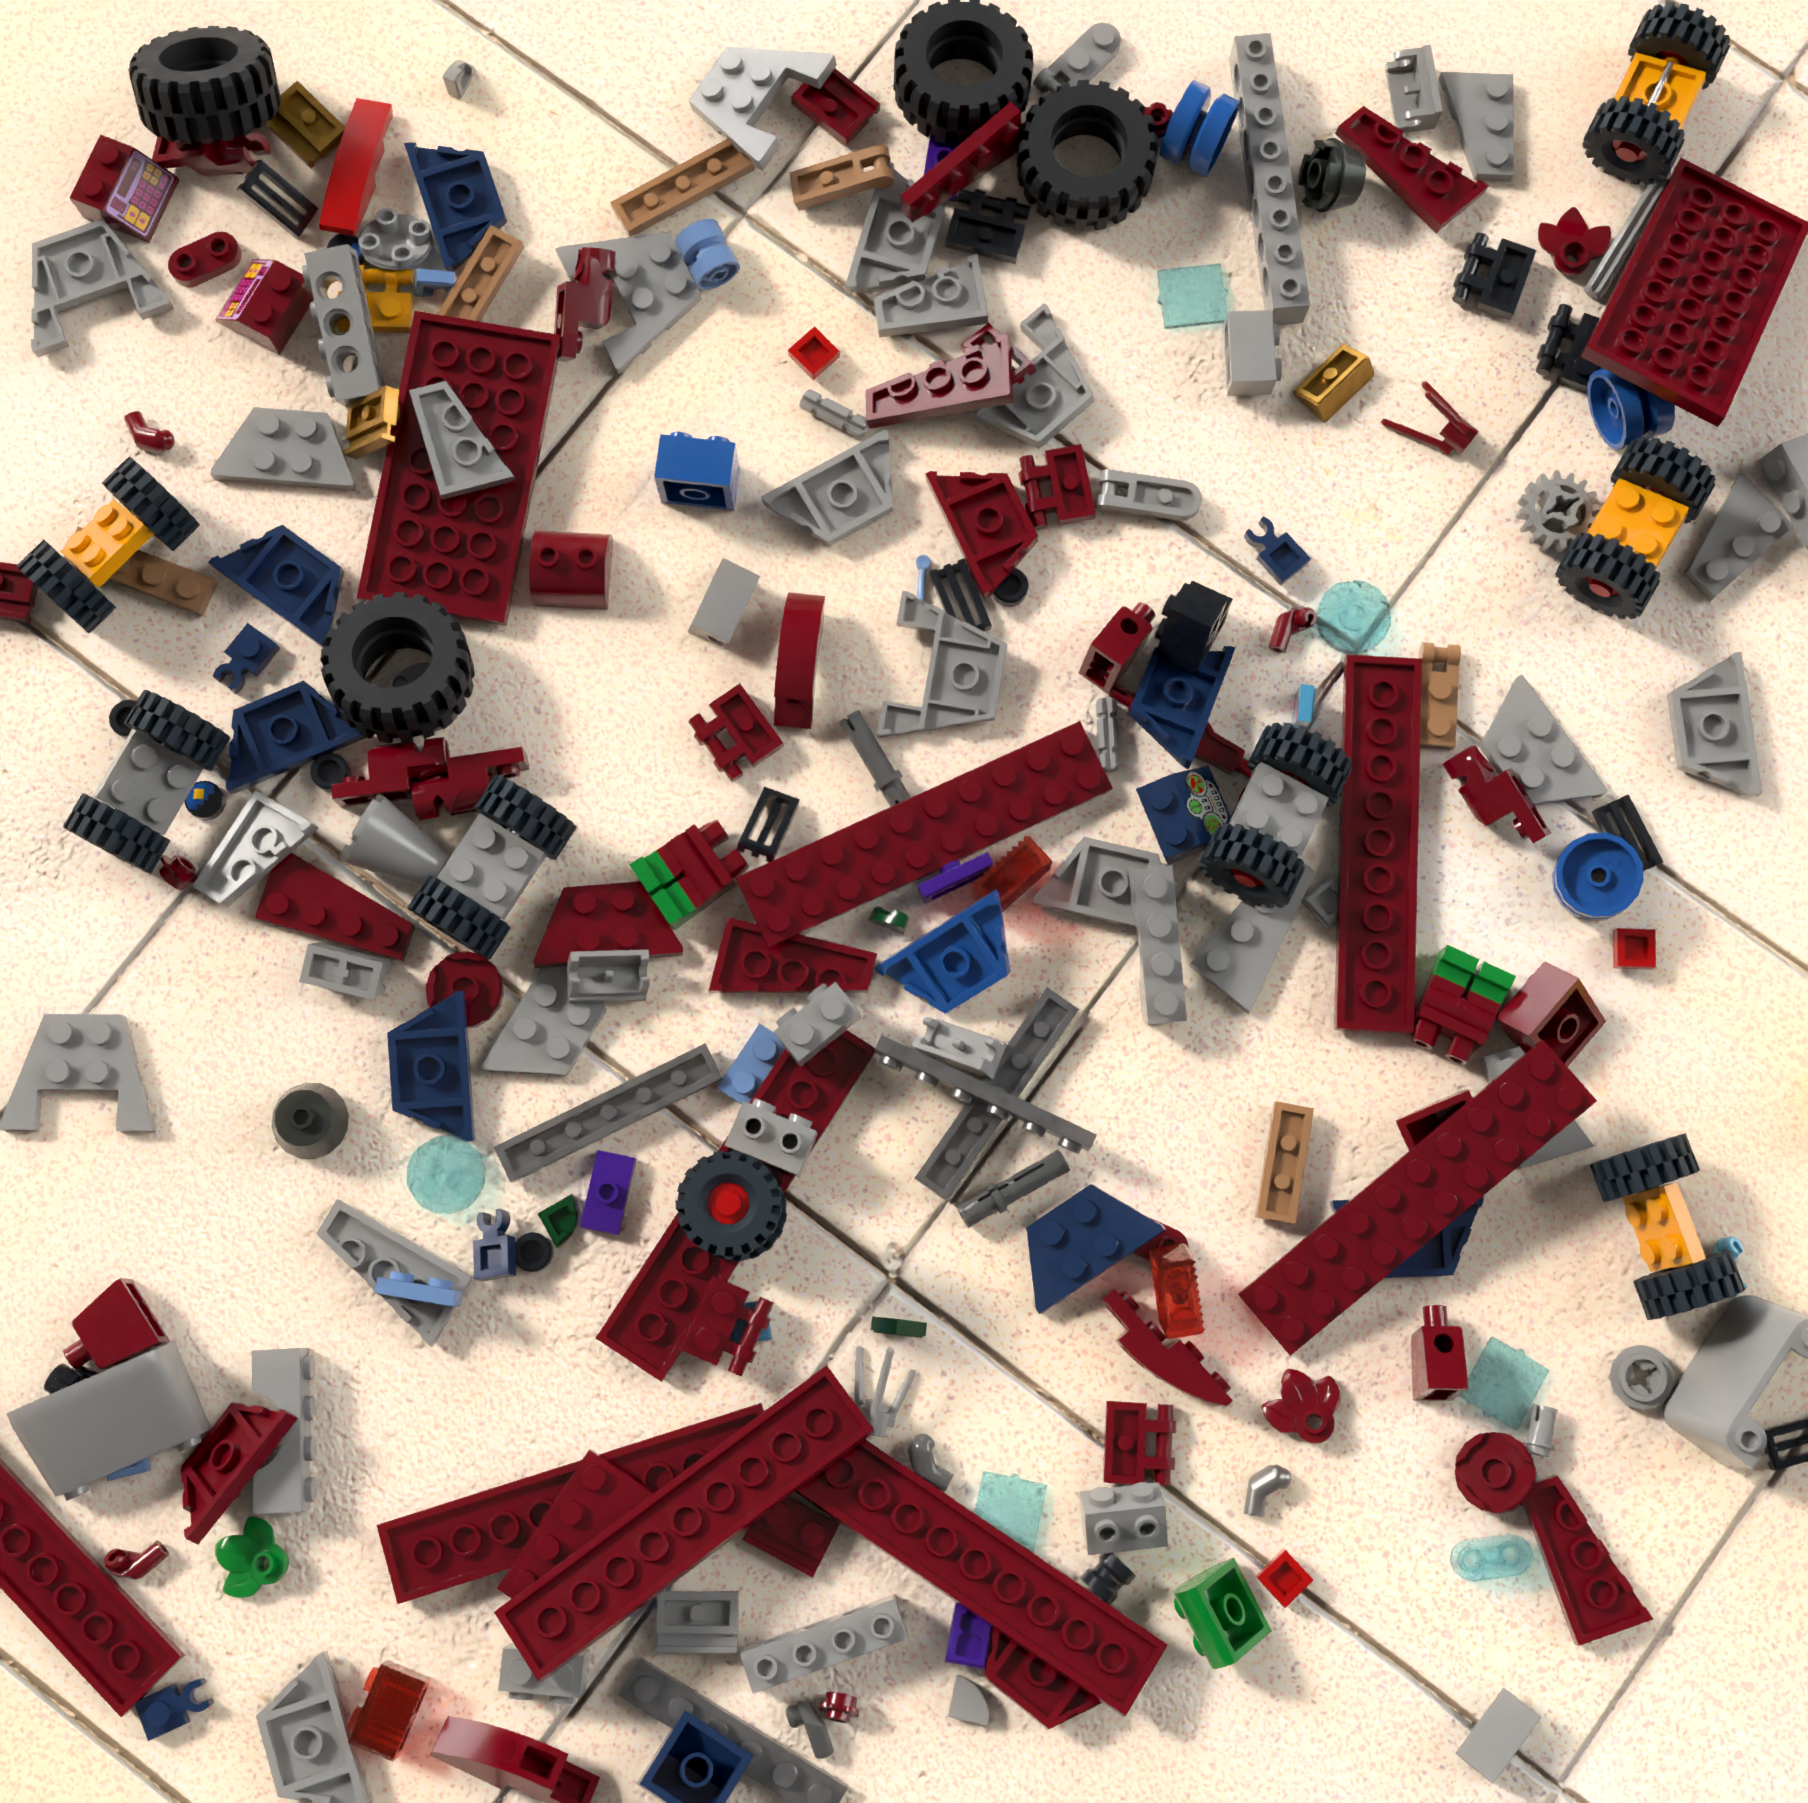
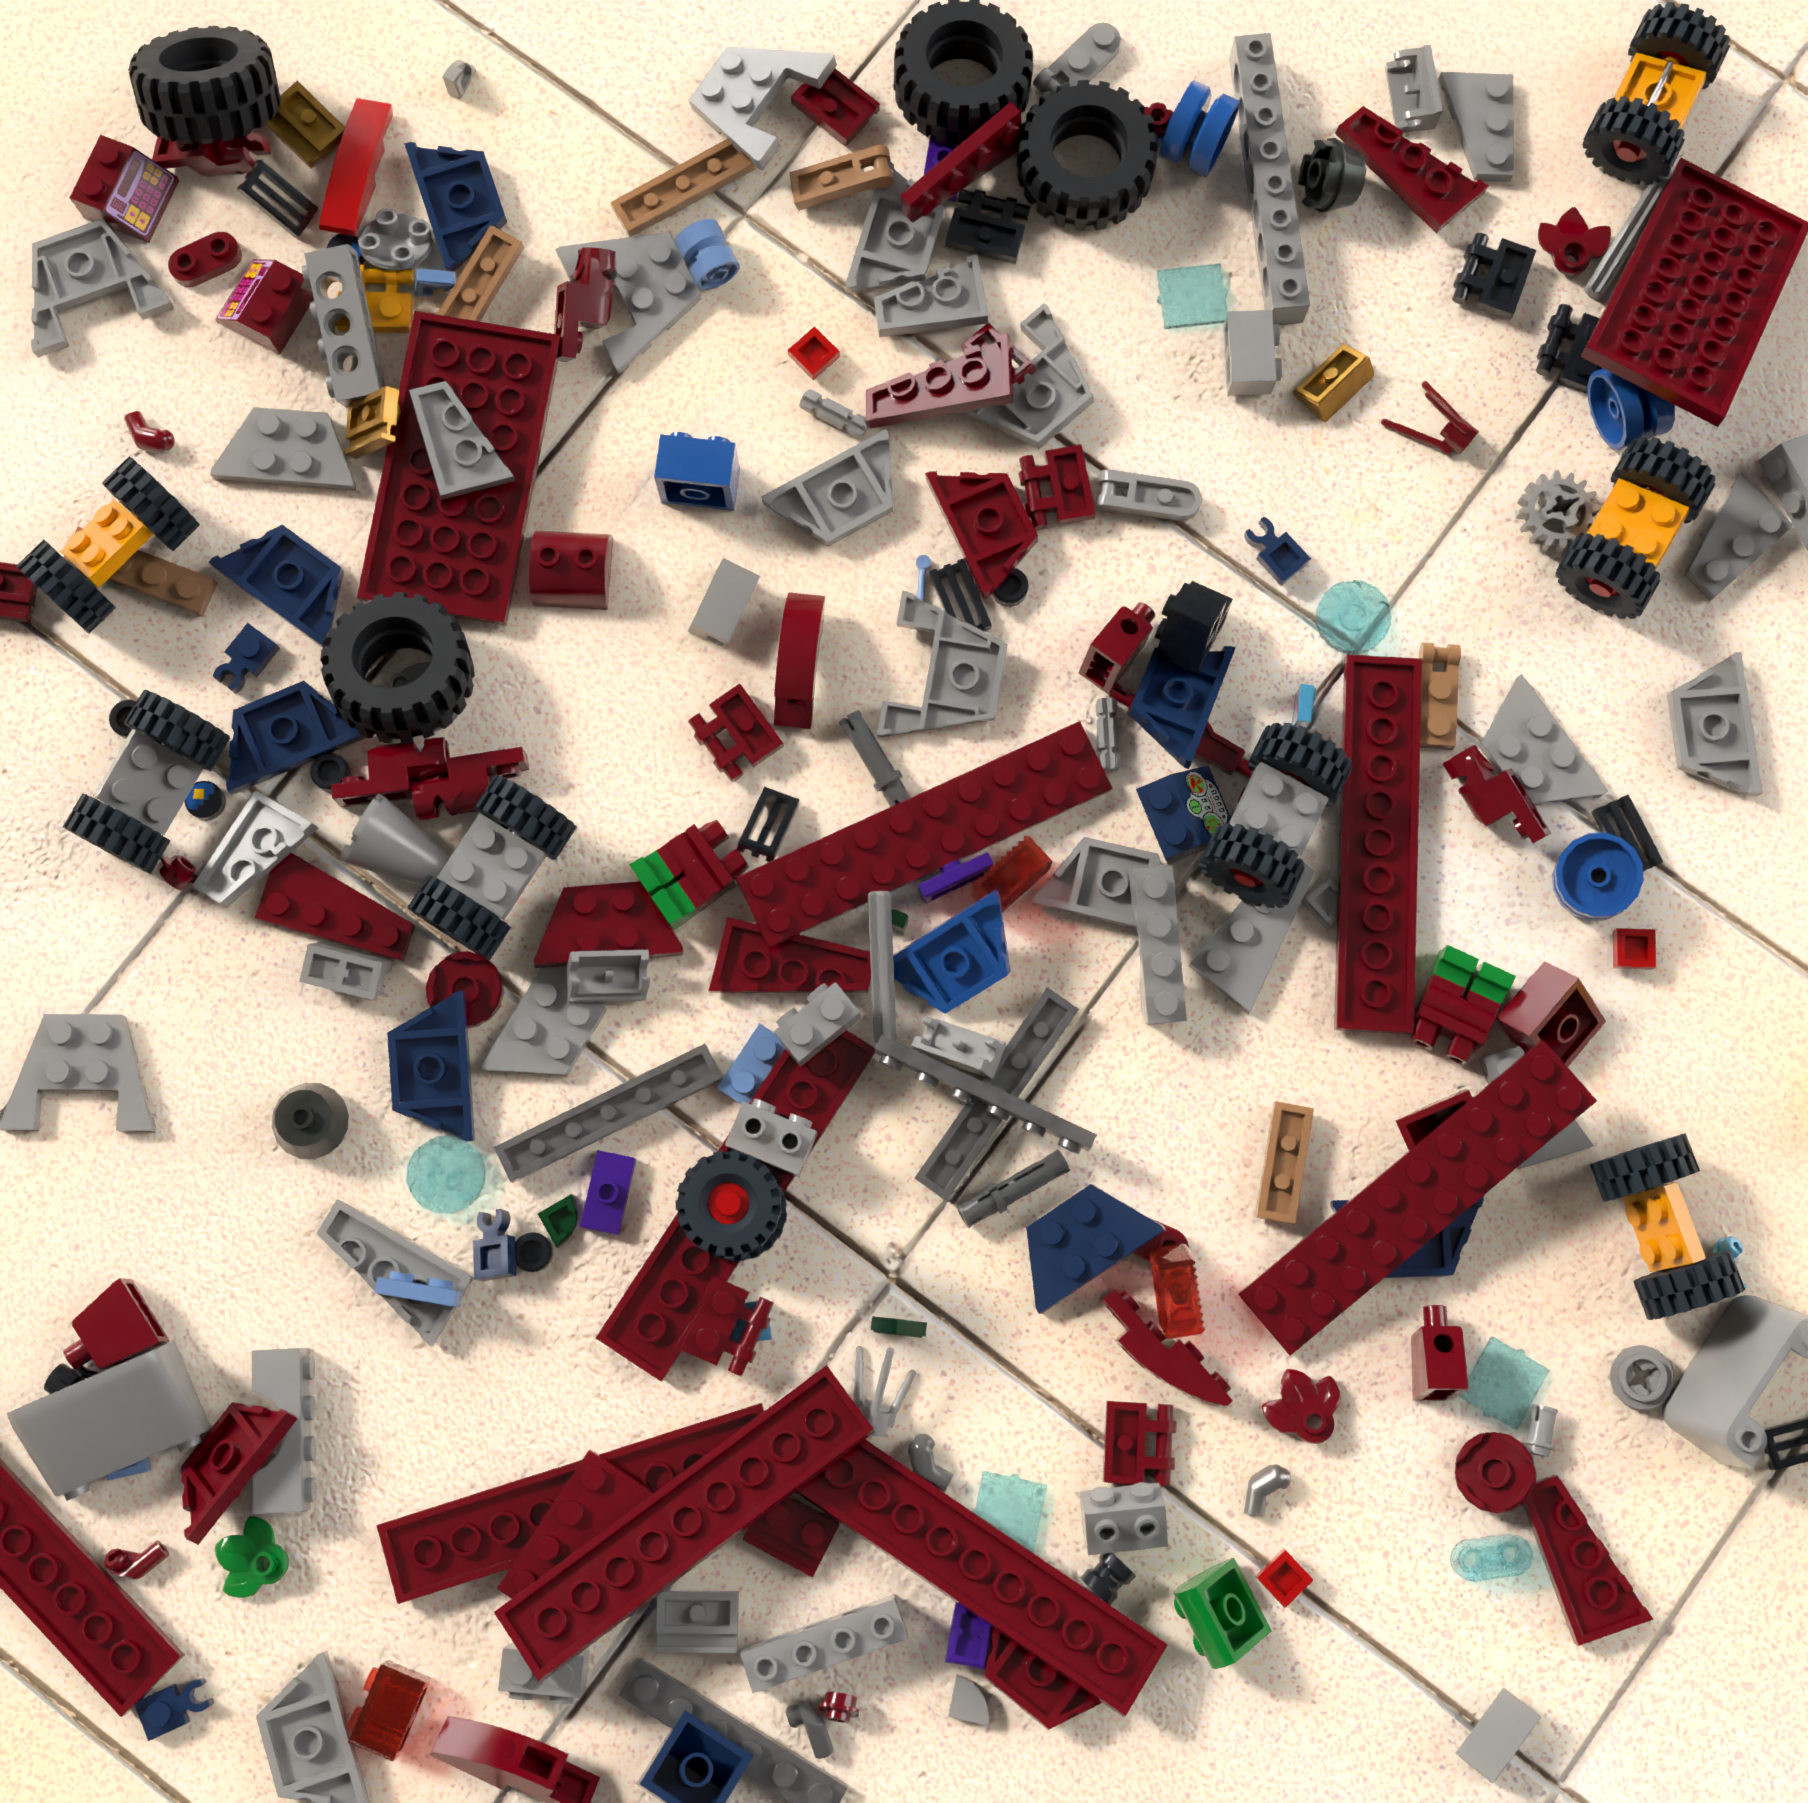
dark red arm [1268,606,1317,653] -> none
none -> light grey axle [868,891,897,1043]

